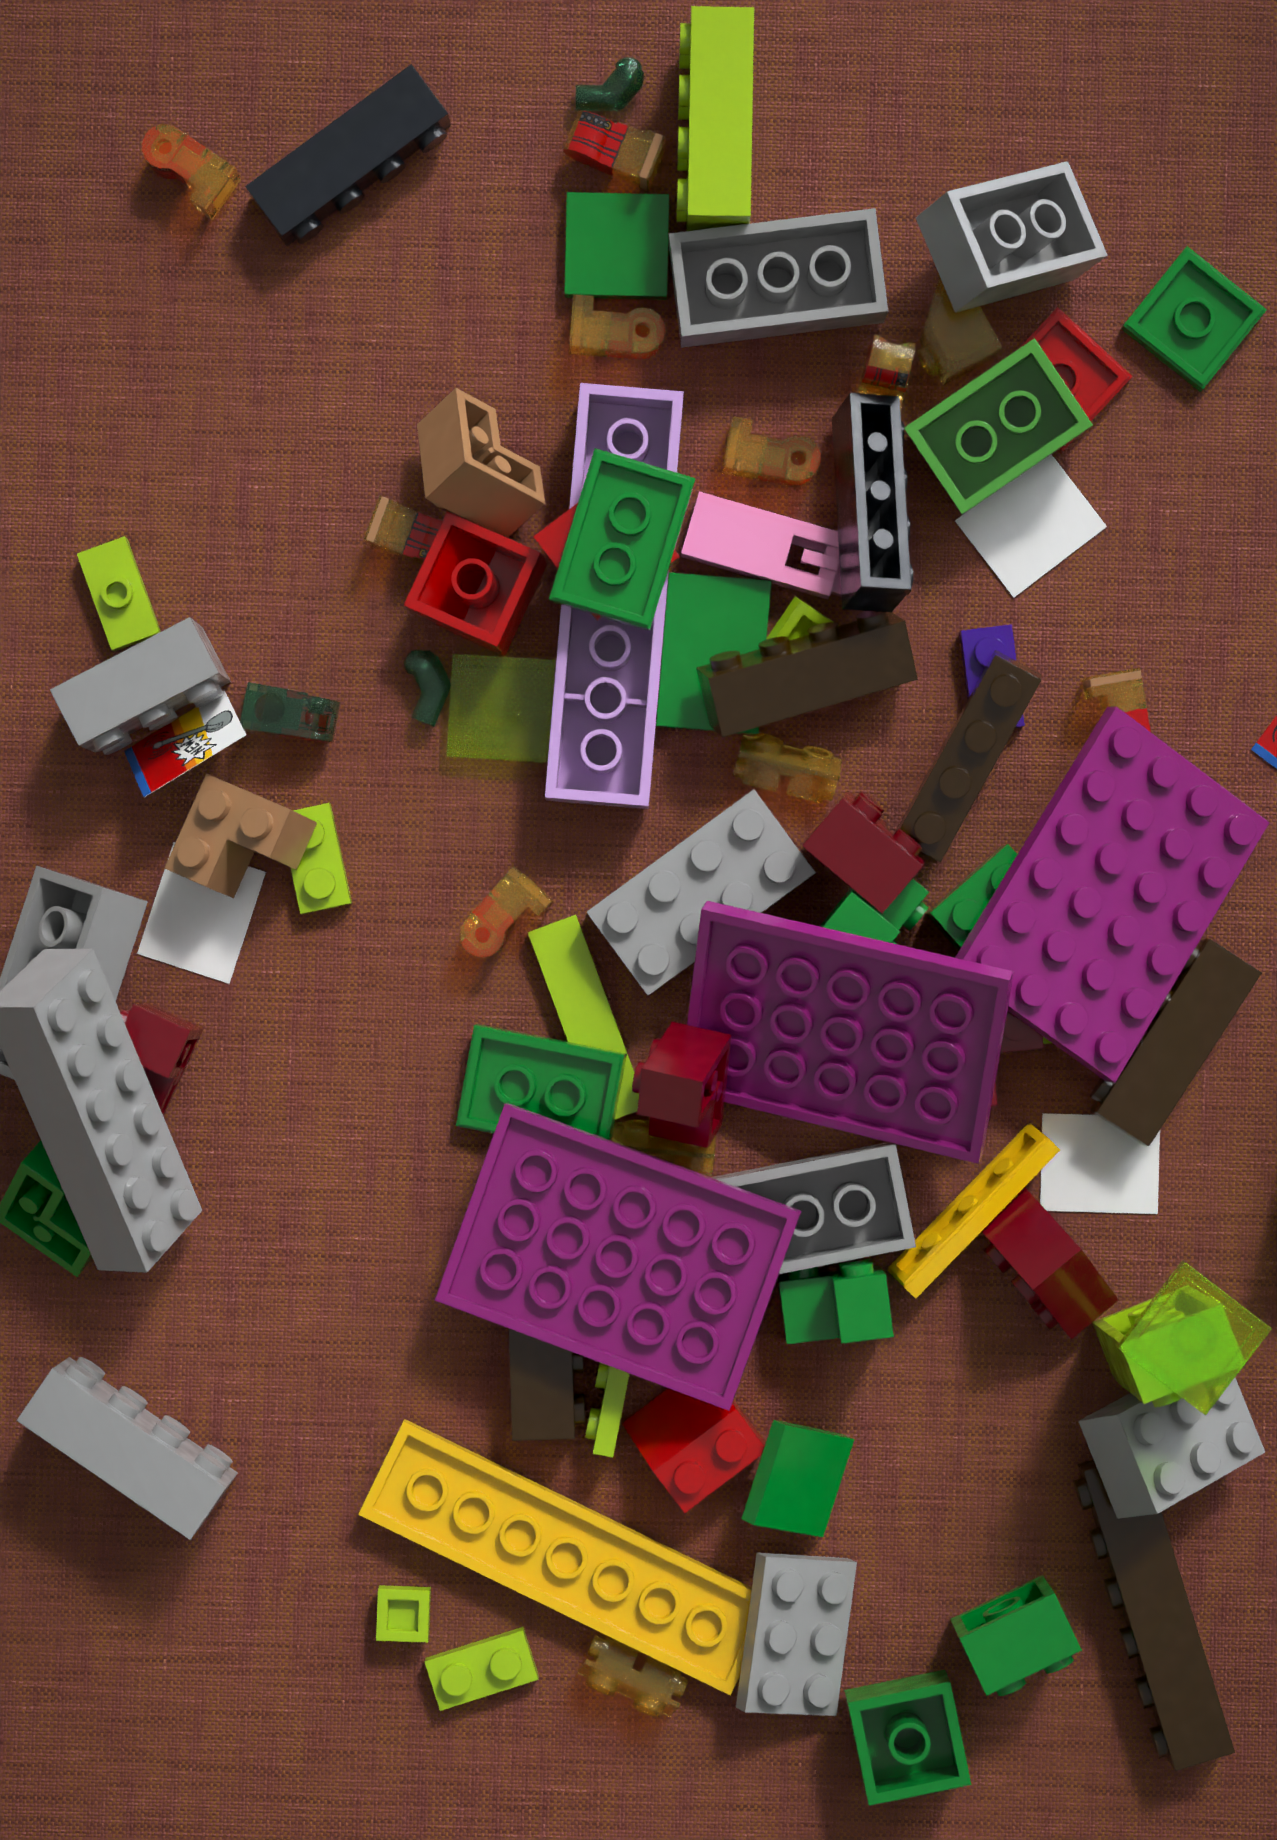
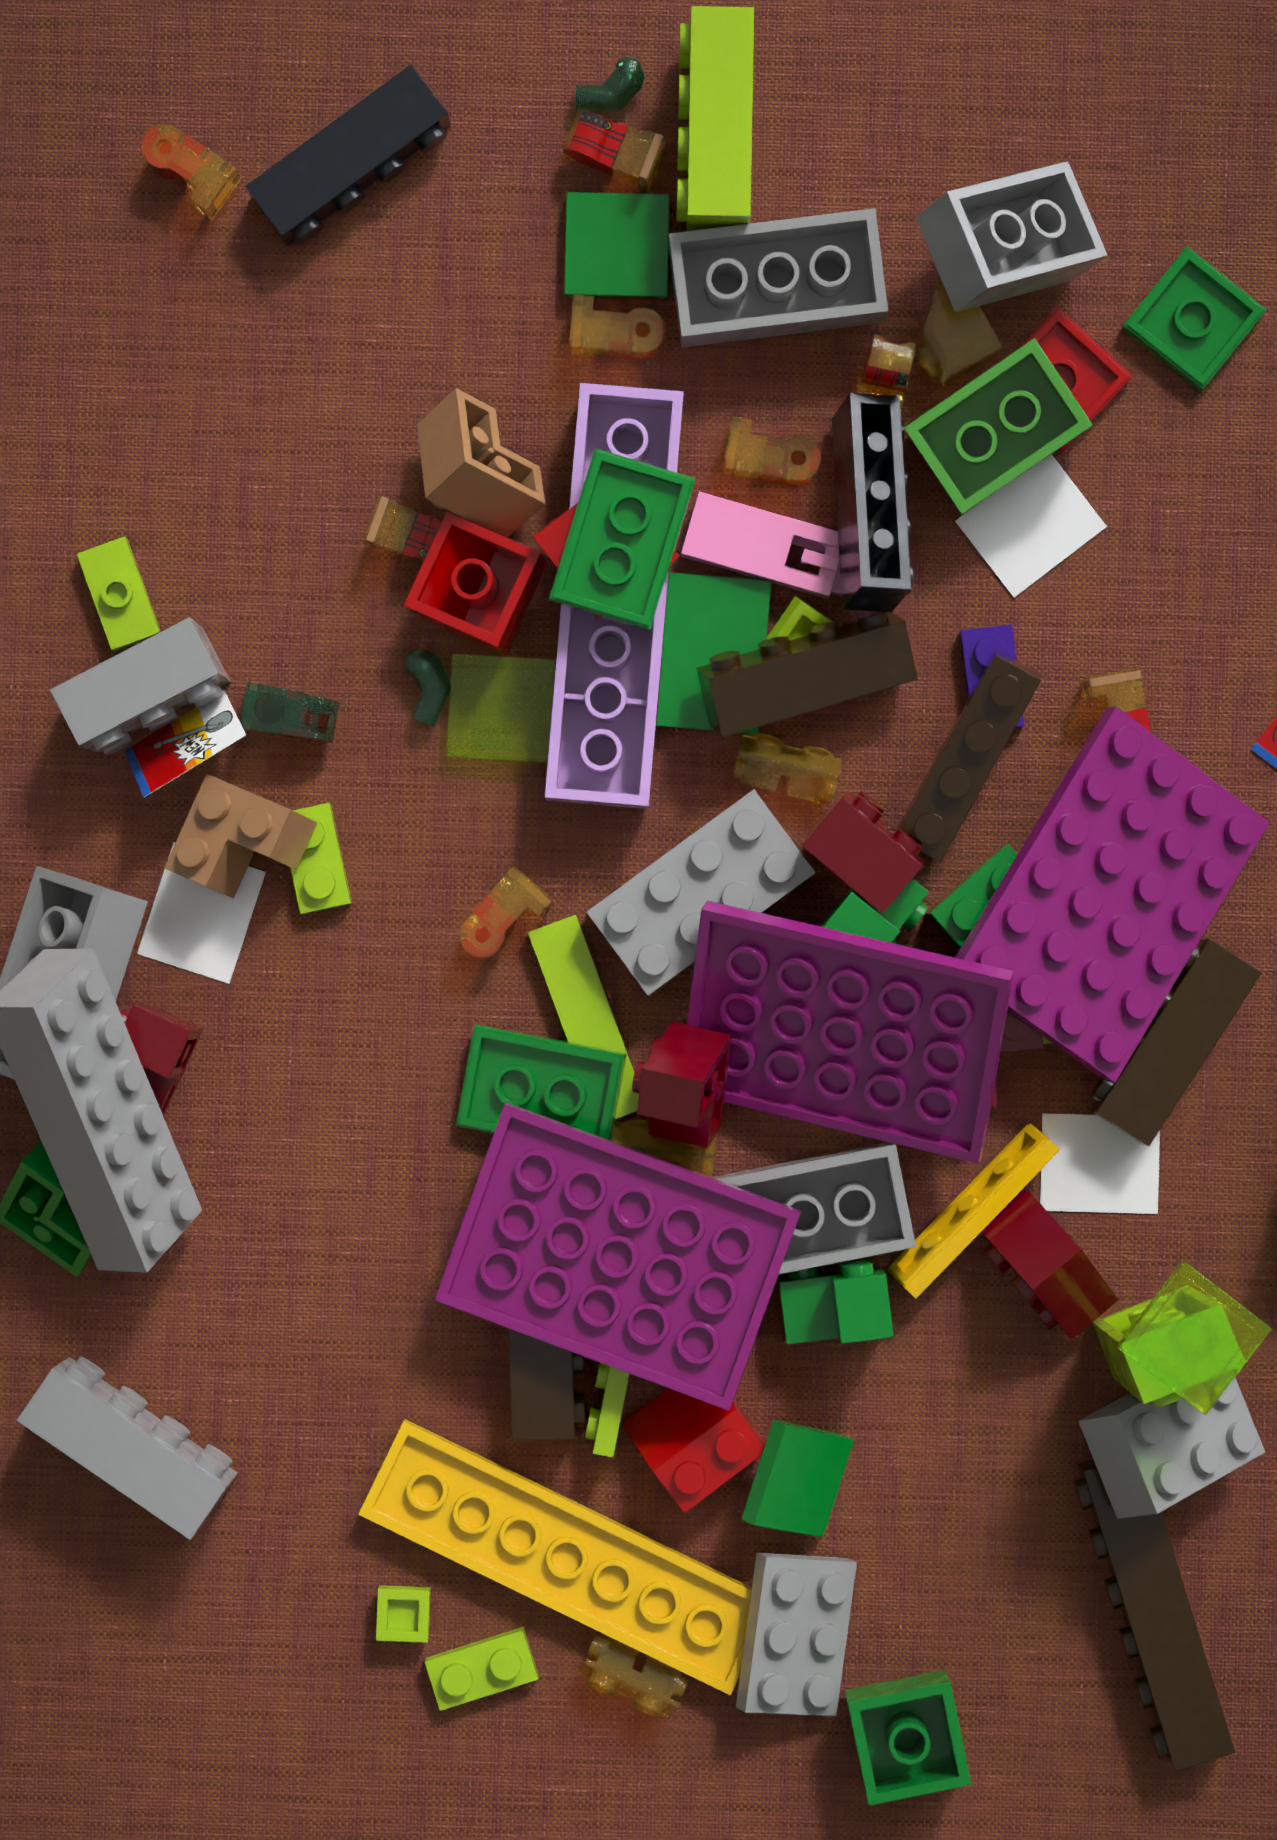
green brick [950,1575,1082,1696] -> none

